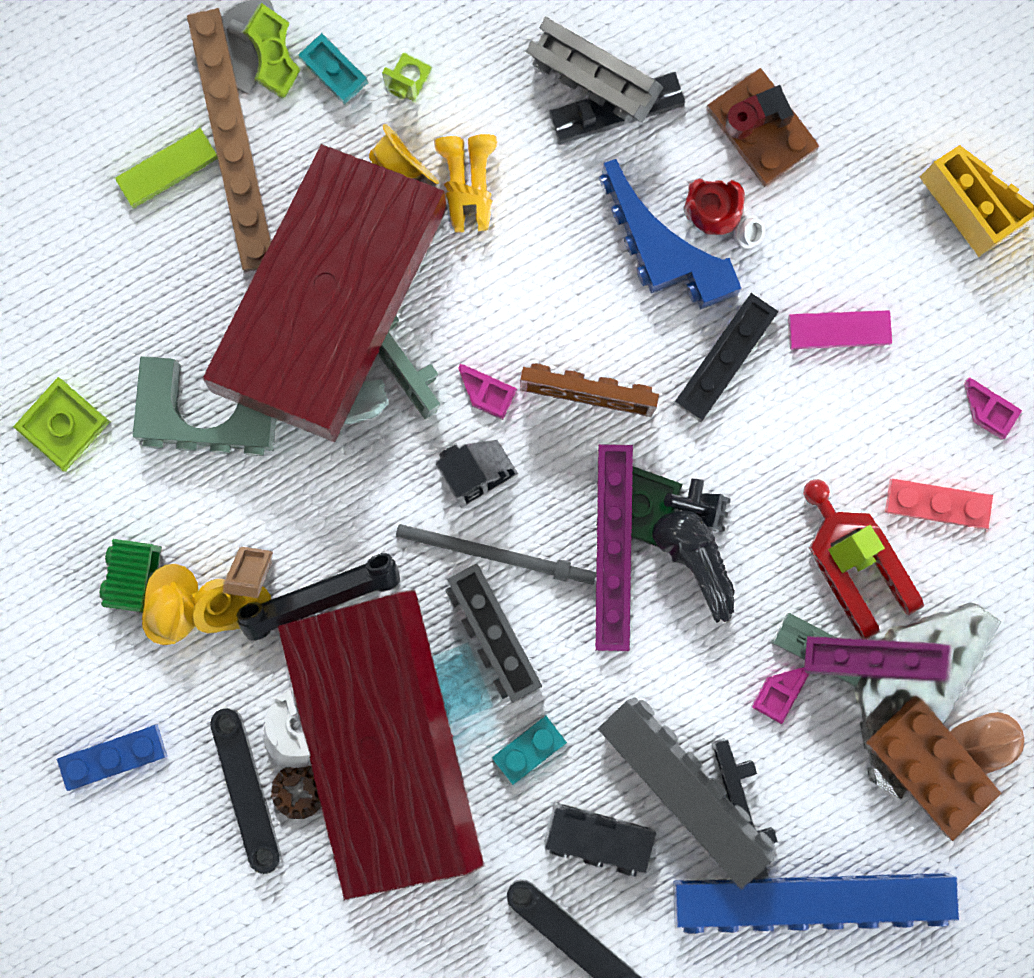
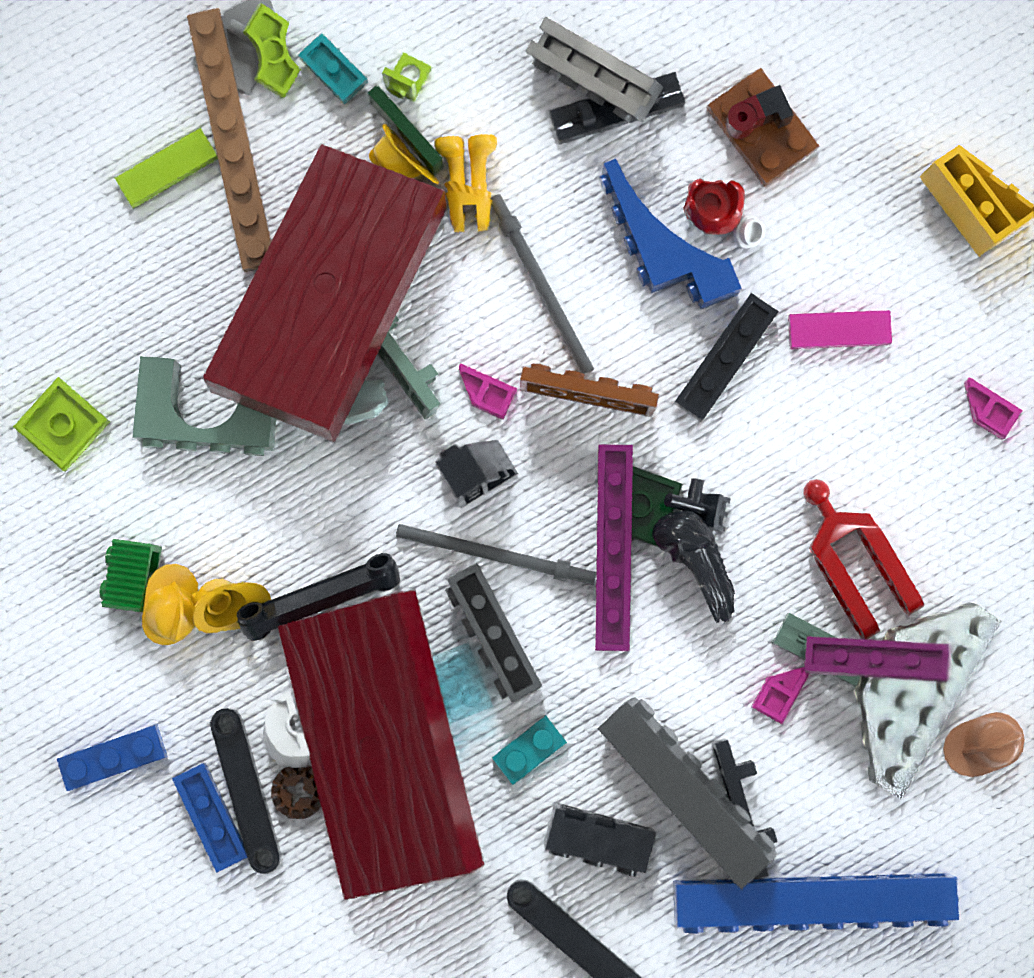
medium nougat tile [223,546,273,598] -> none
lime plate [828,525,885,573] -> none
dark orange plate [866,695,1002,841] -> none
coral plate [885,478,993,530] -> none
none -> blue plate [172,762,248,873]
none -> dark green tile [367,85,443,176]
none -> dark grey bar [490,194,595,375]

